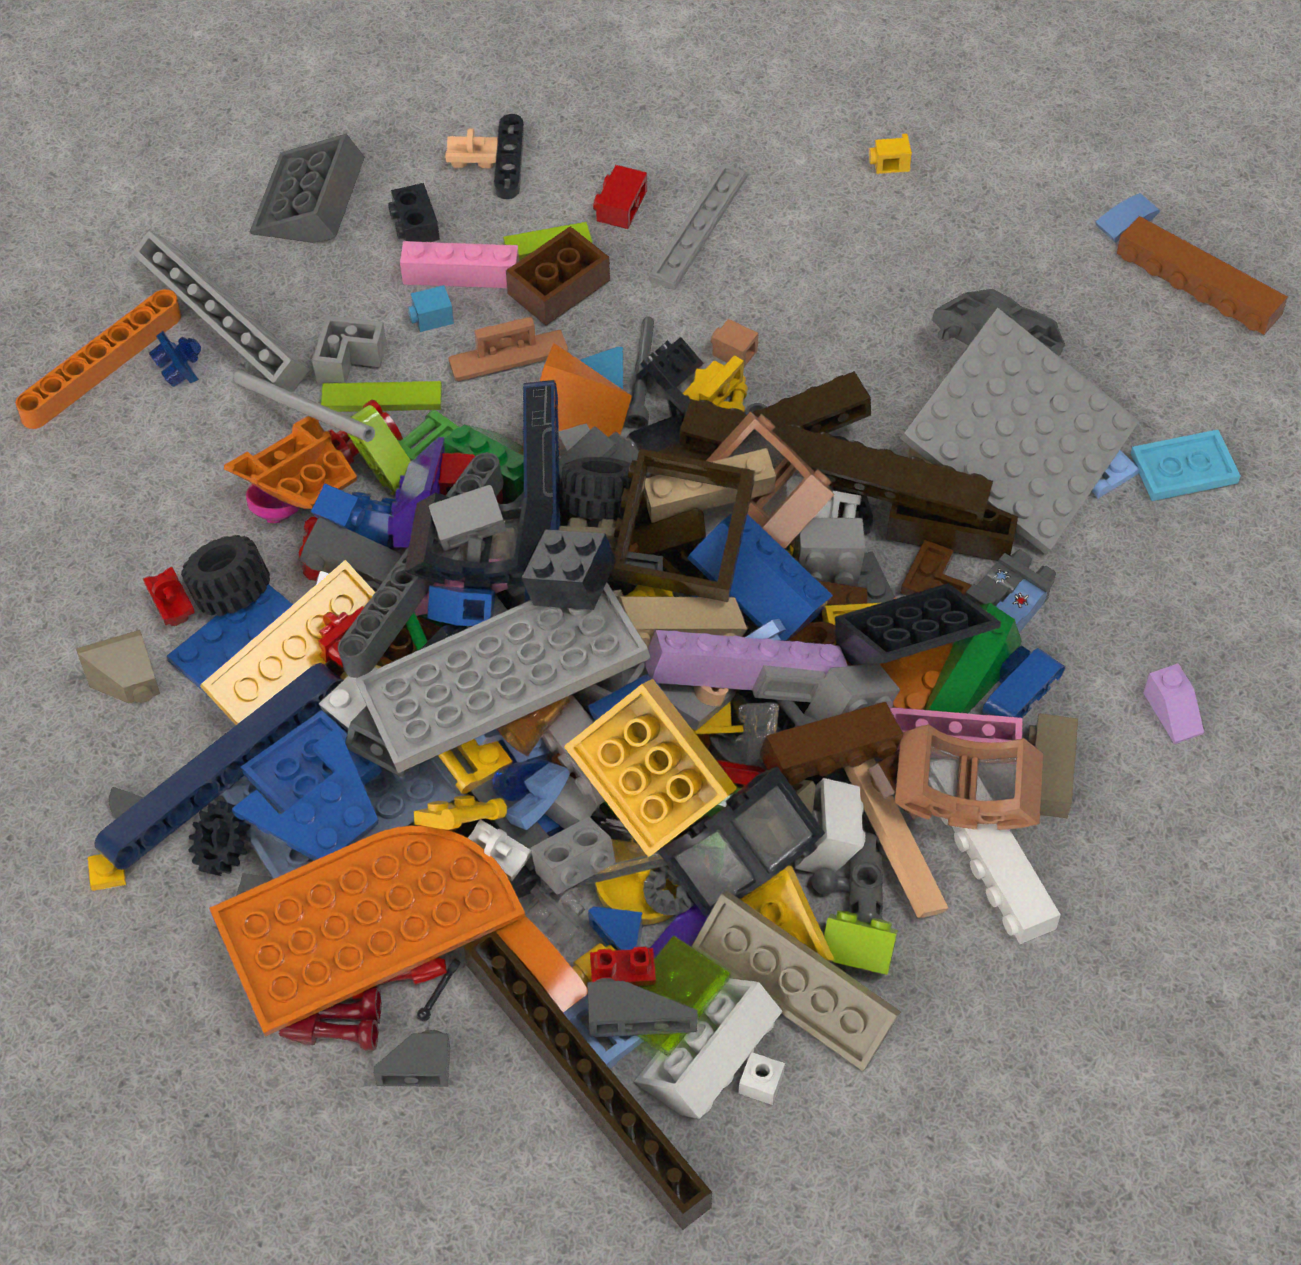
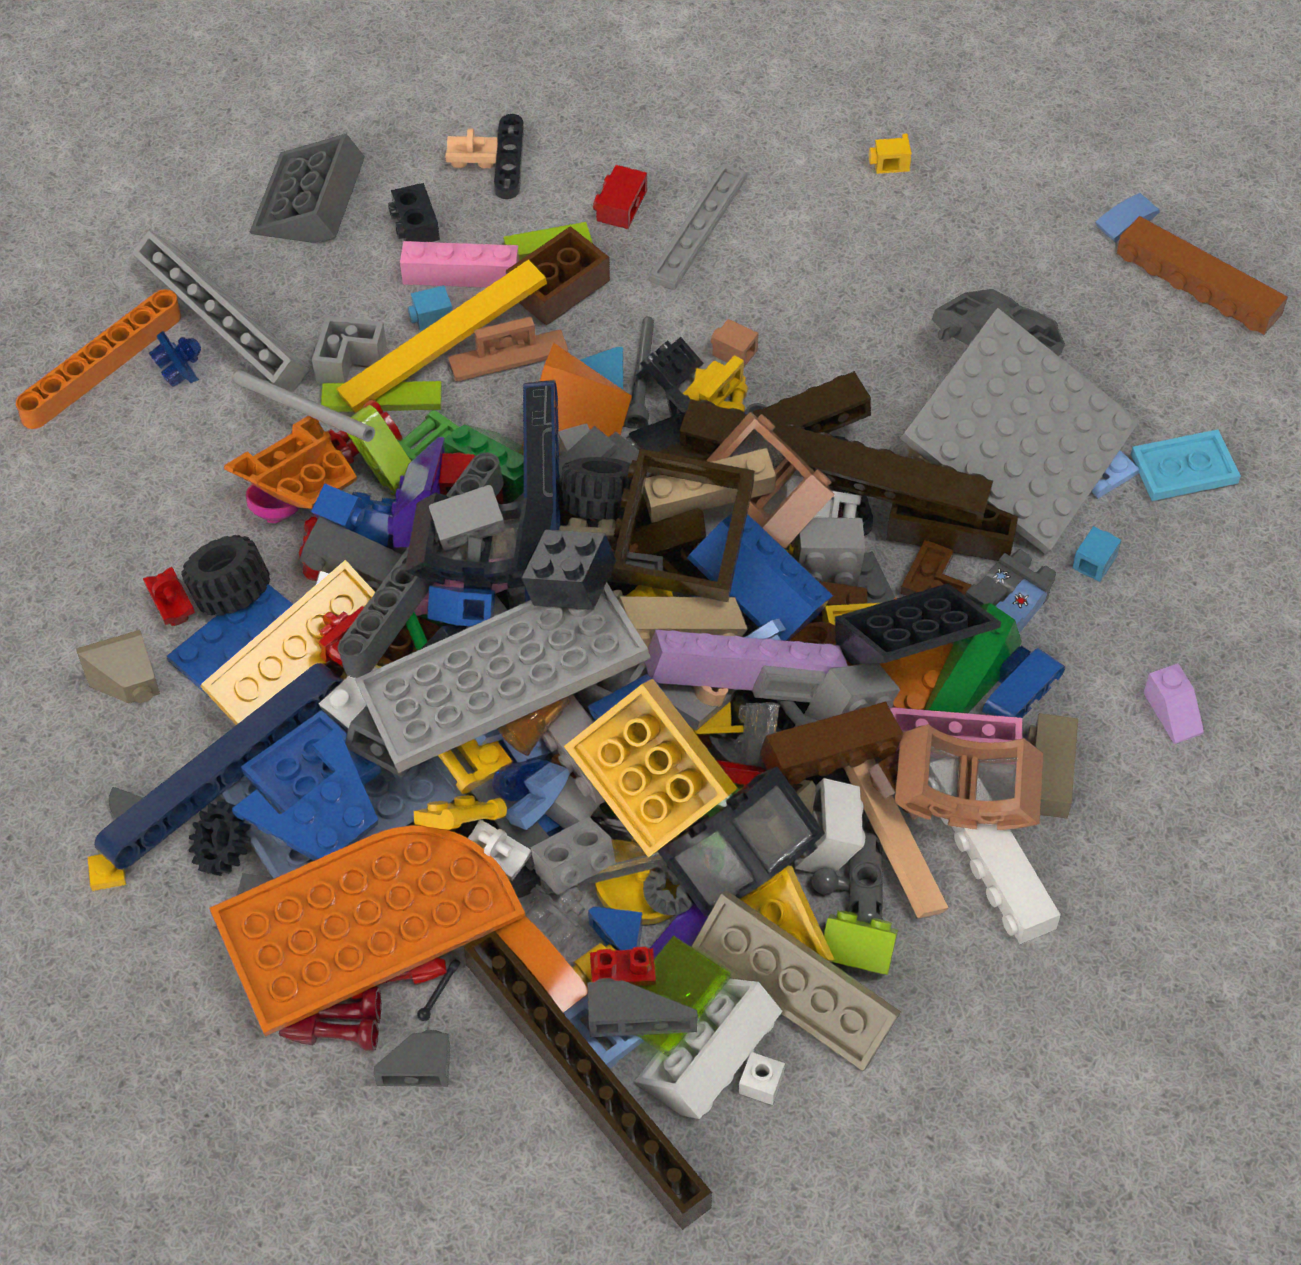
none -> yellow tile [337,259,547,413]
none -> dark azure brick [1072,526,1121,582]

